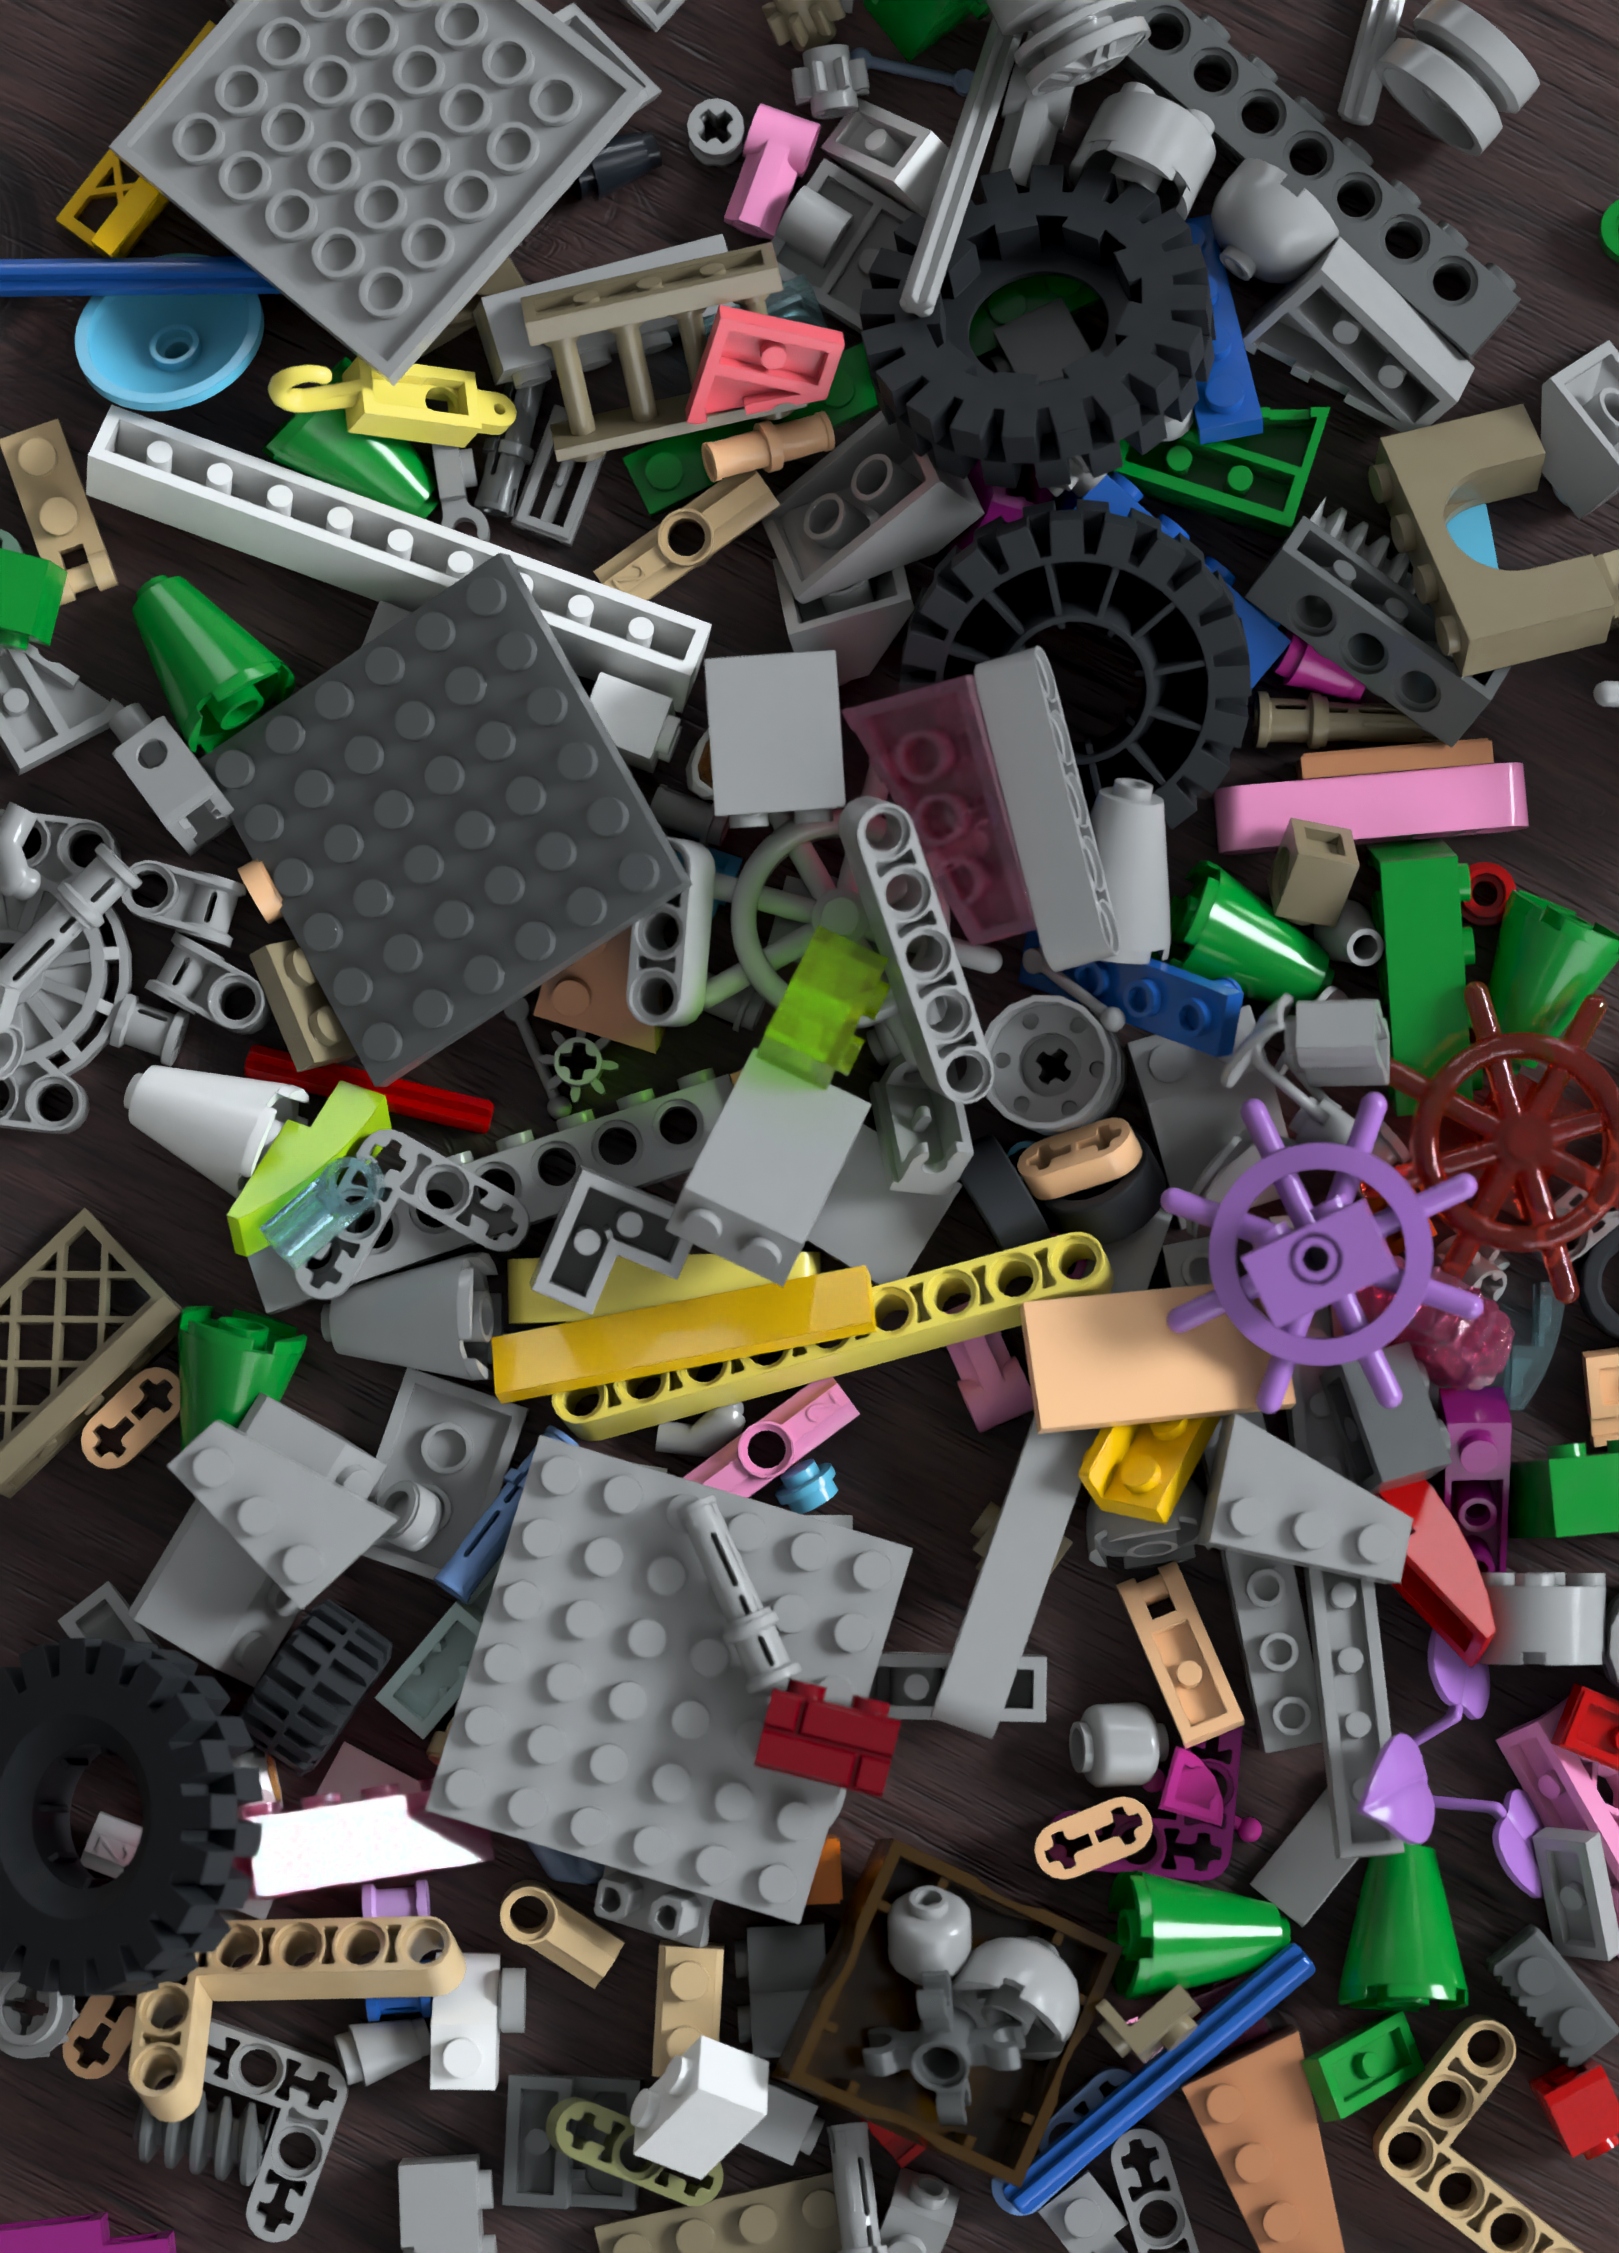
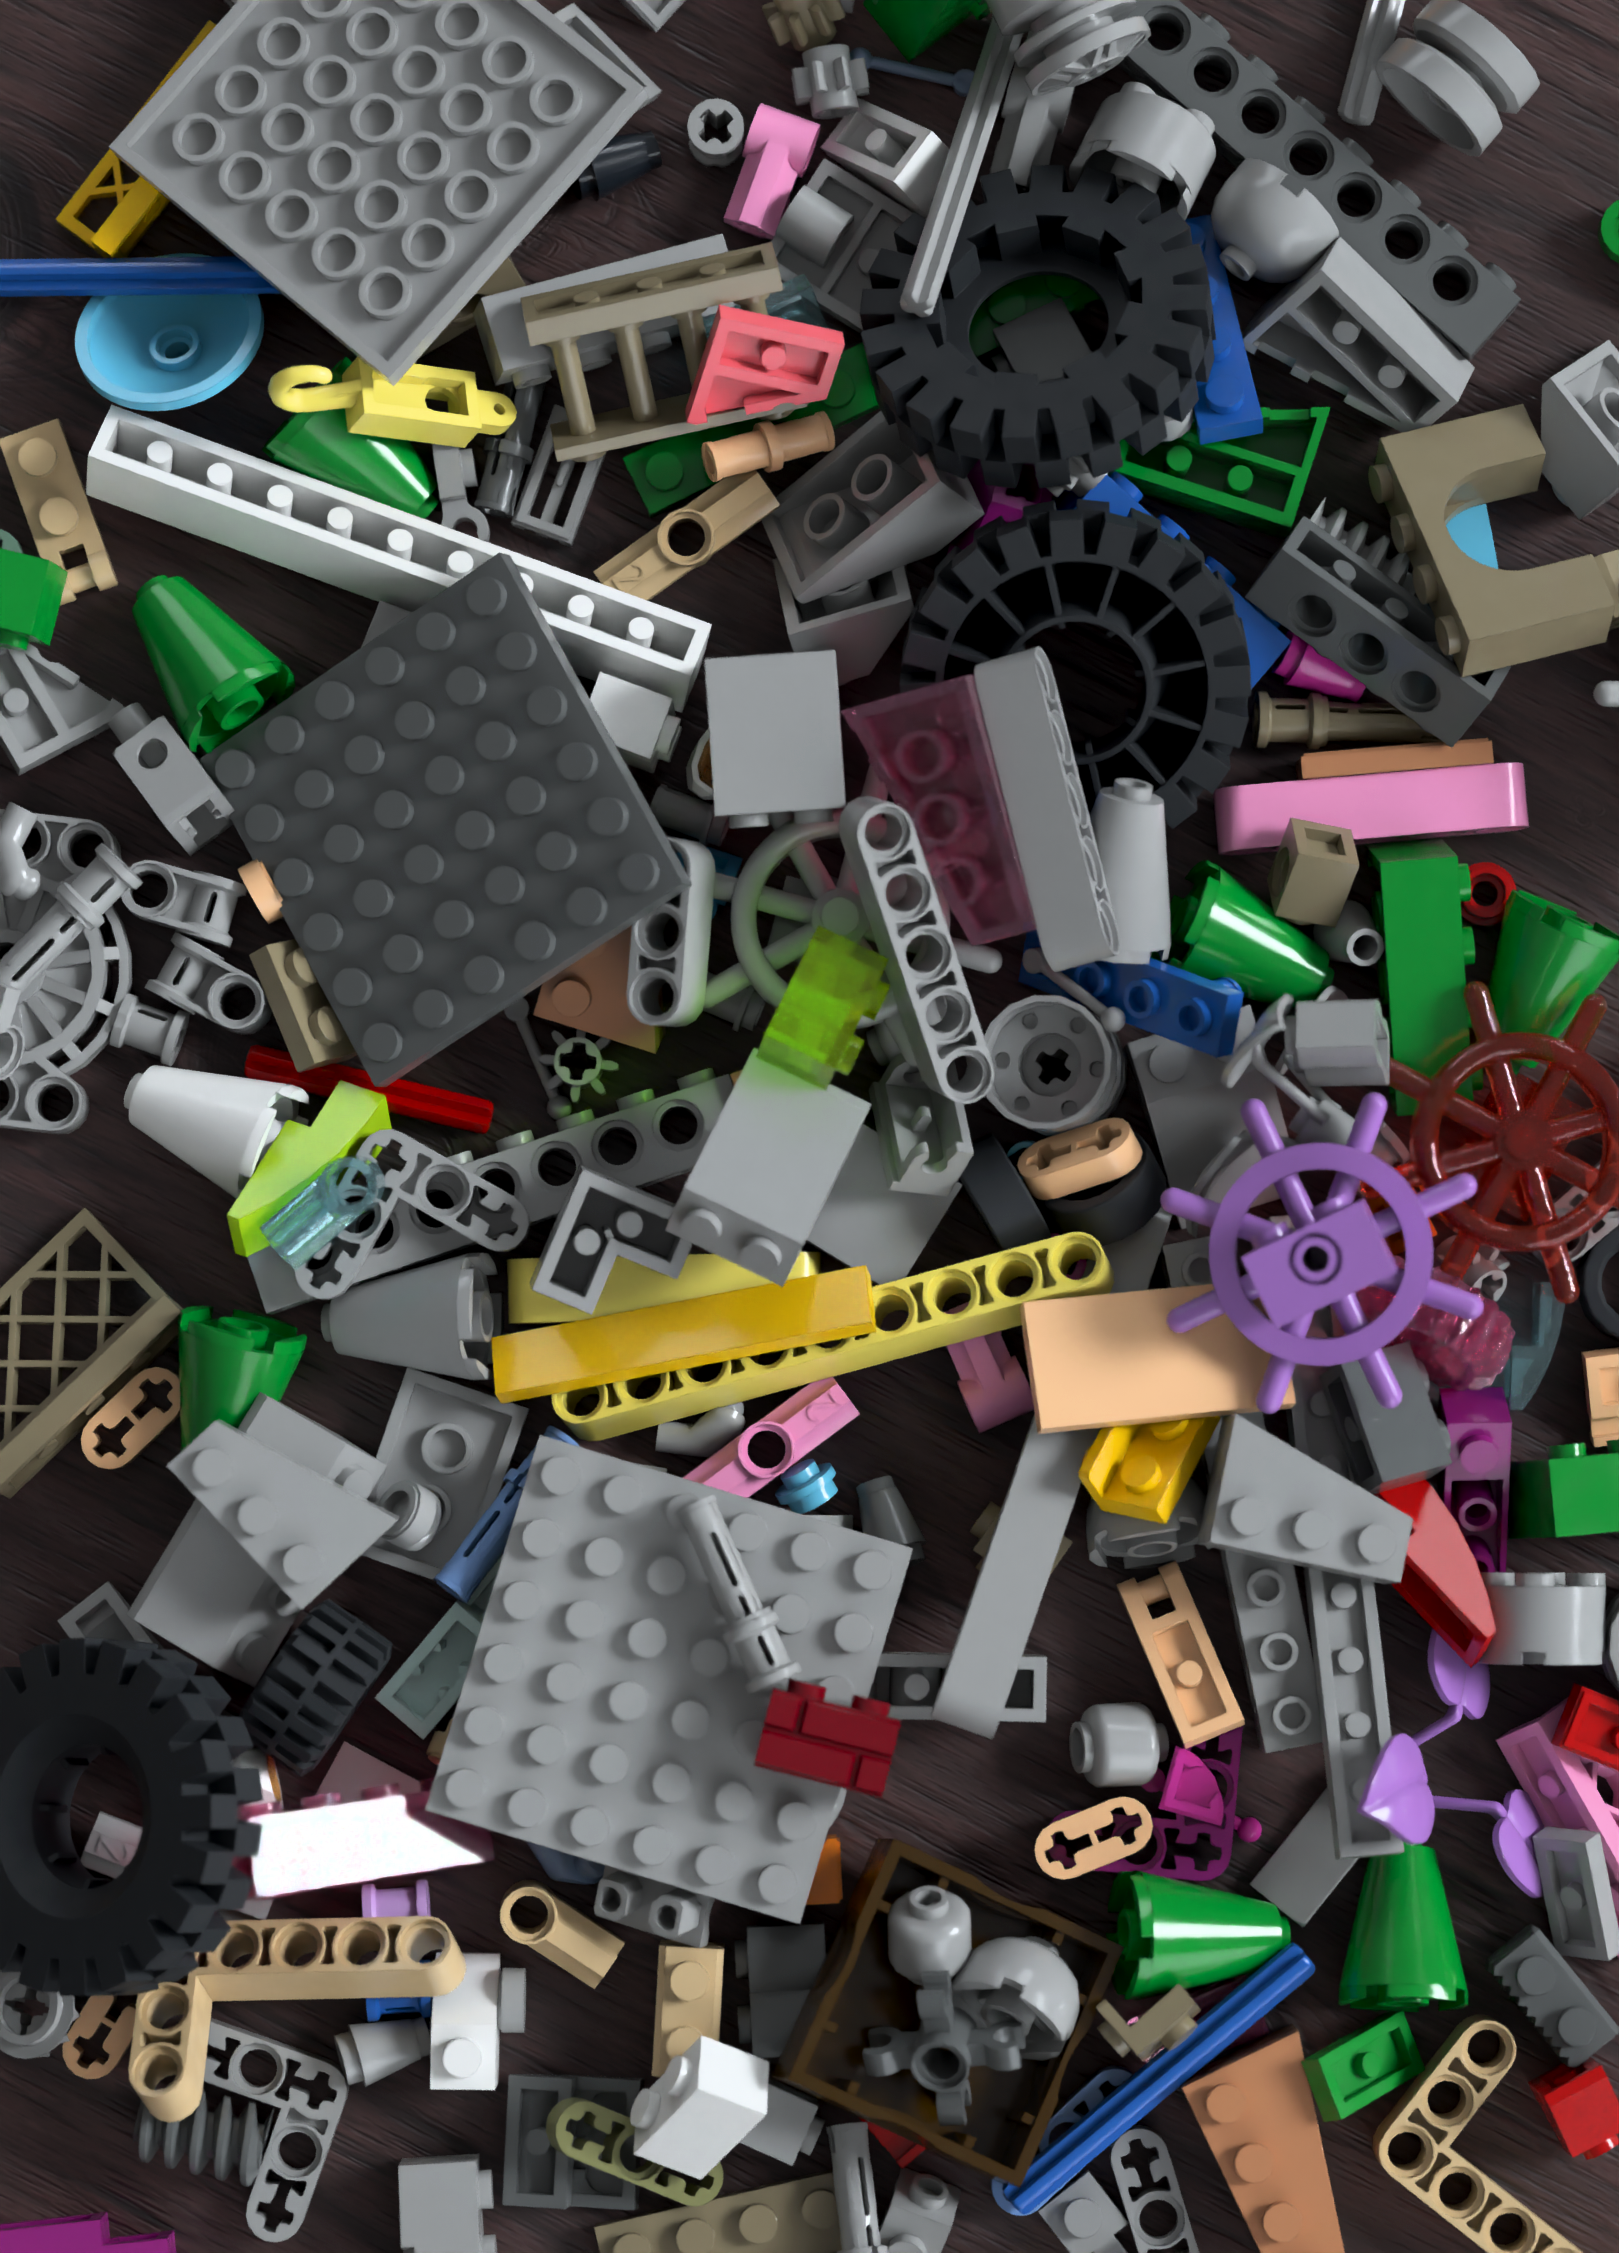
none -> dark grey cone [856,1476,927,1568]

